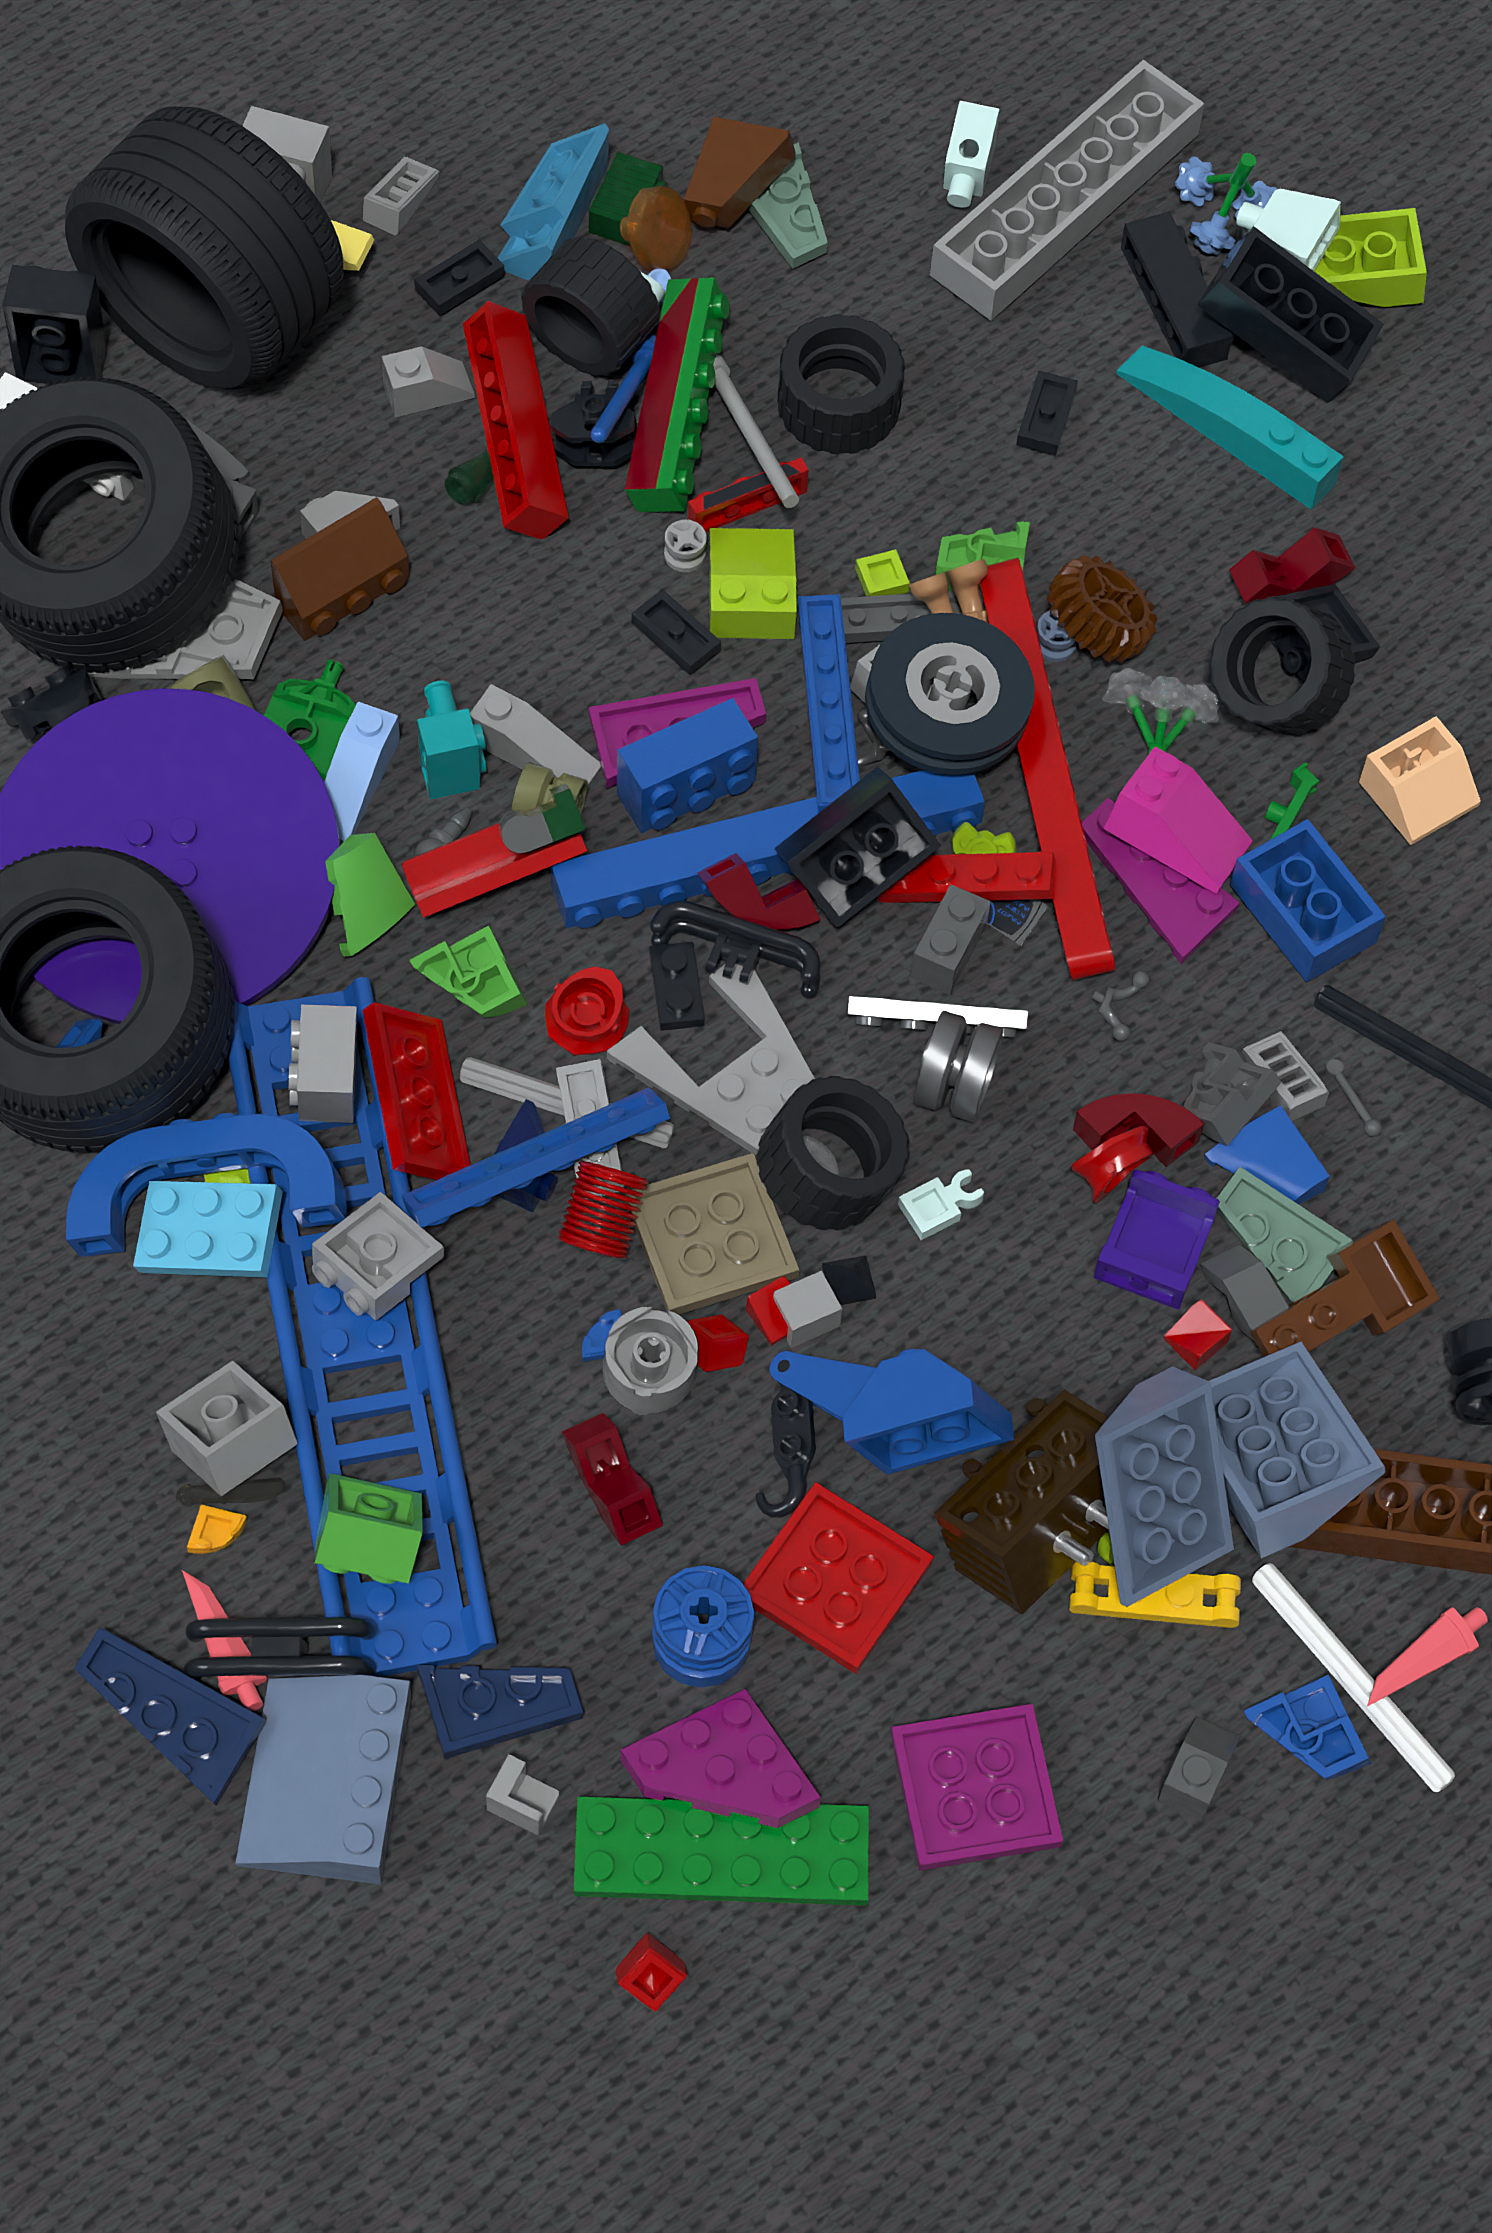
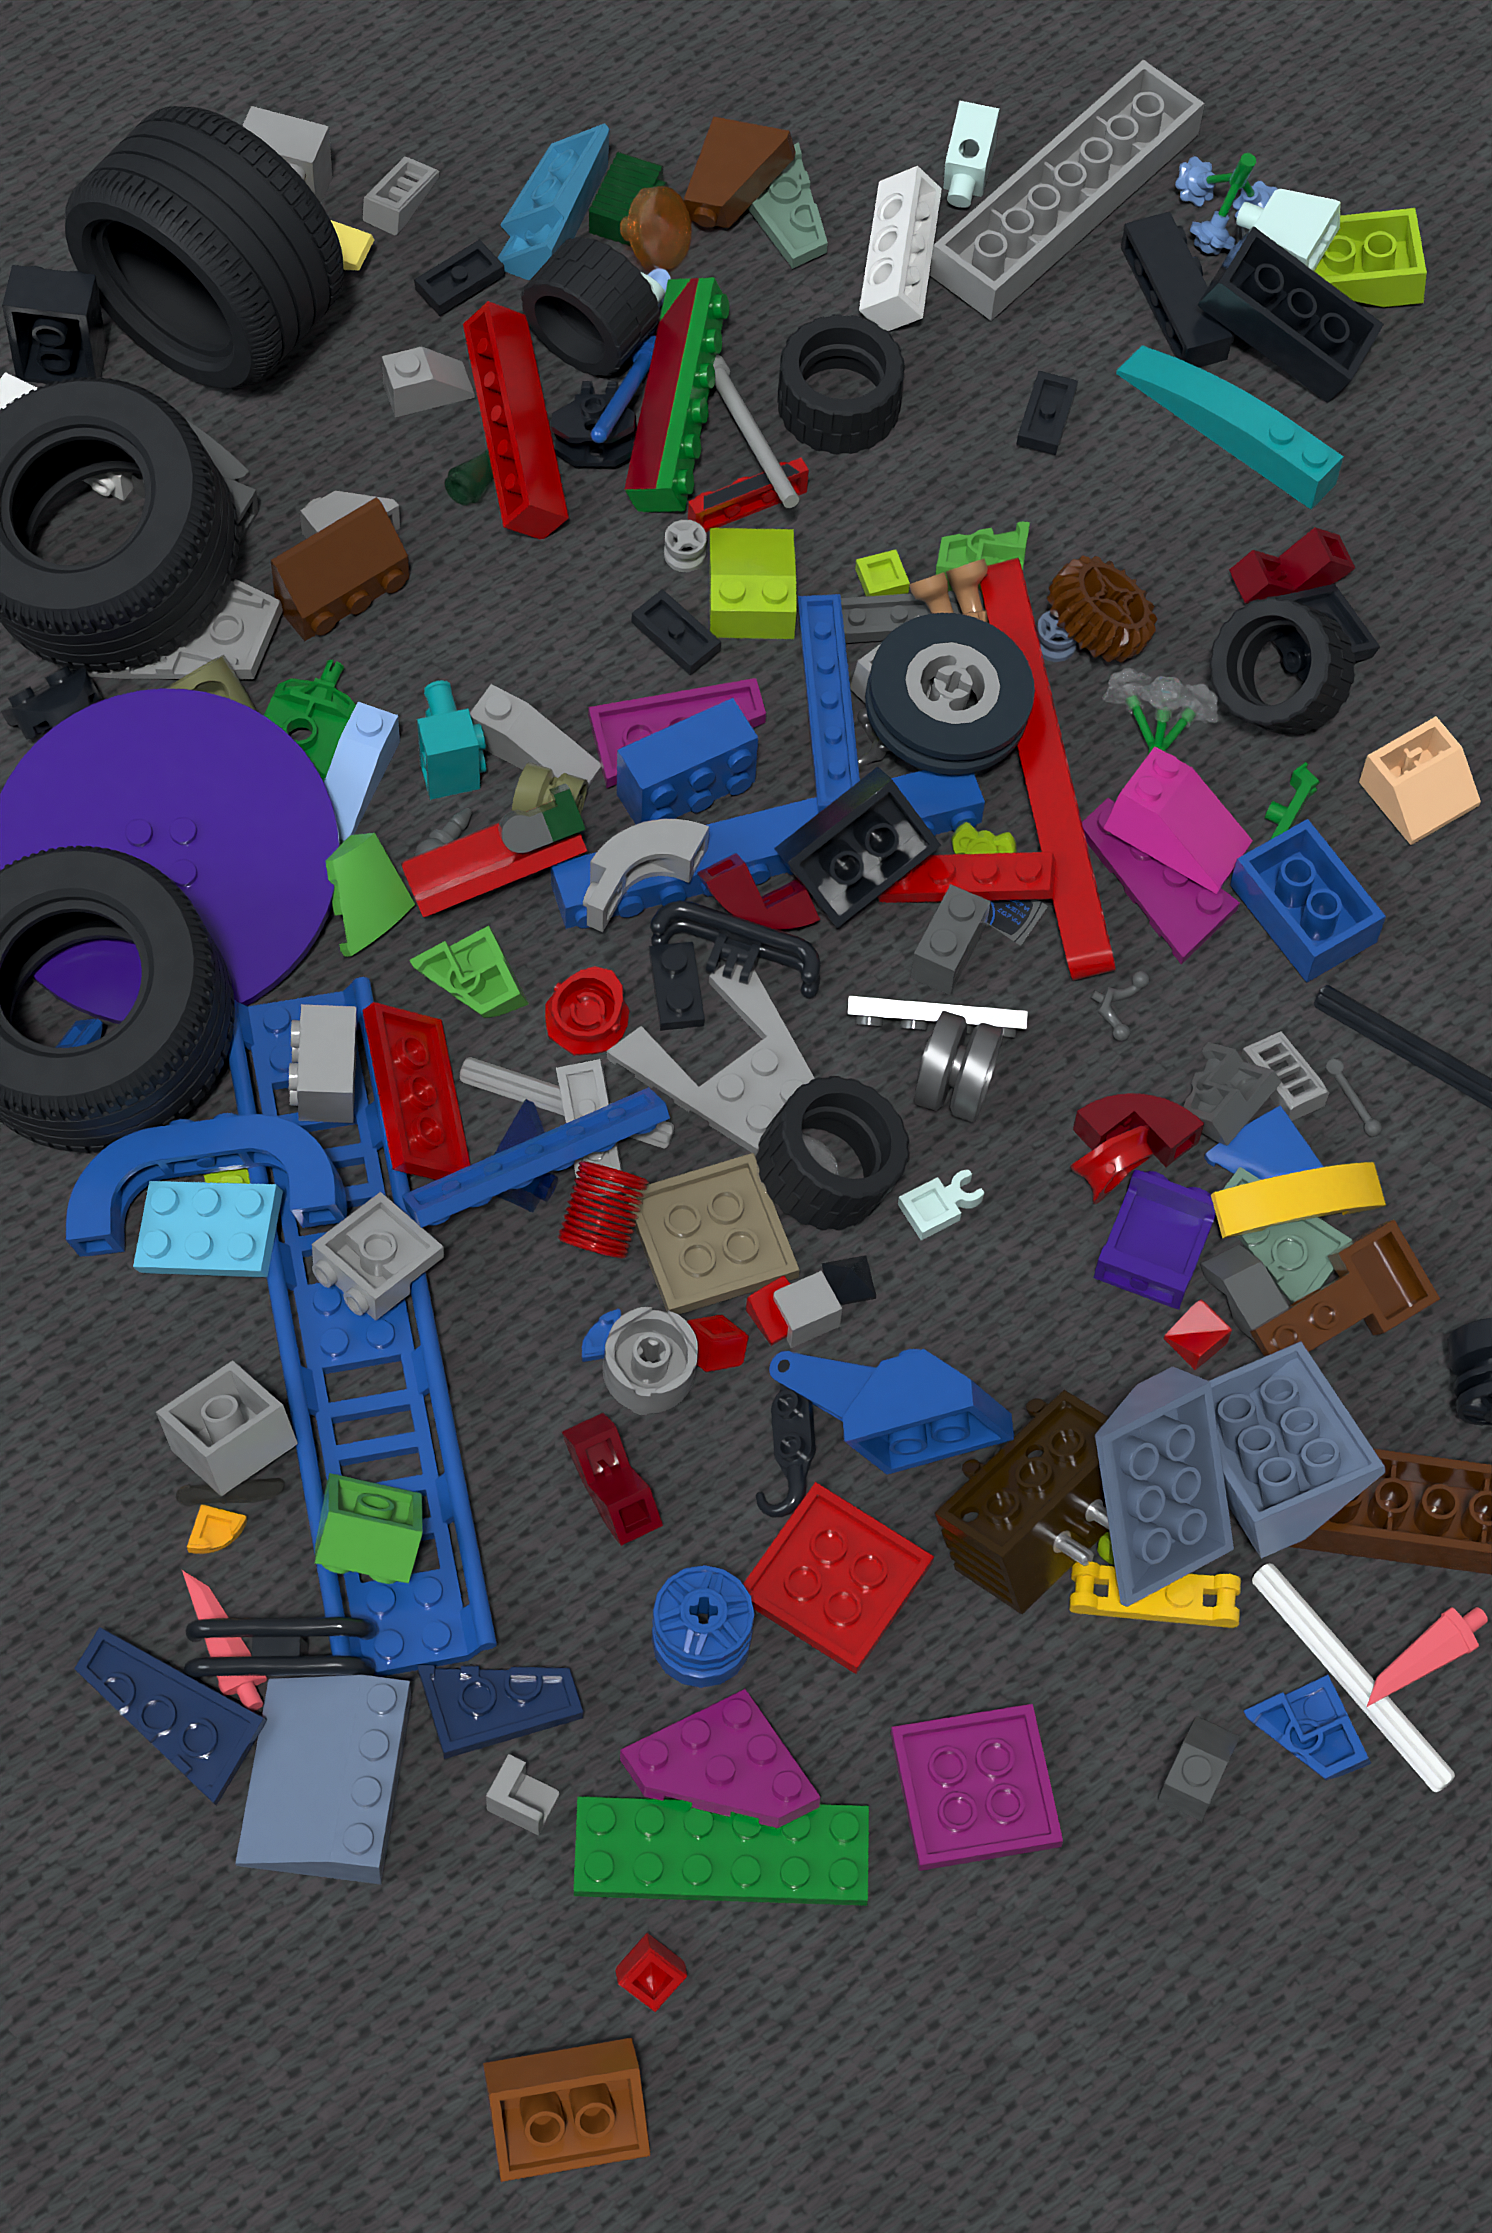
none -> dark orange slope [483,2038,650,2182]
none -> light grey arch [583,819,709,932]
none -> white brick [859,166,942,331]
none -> yellow slope [1211,1162,1386,1238]

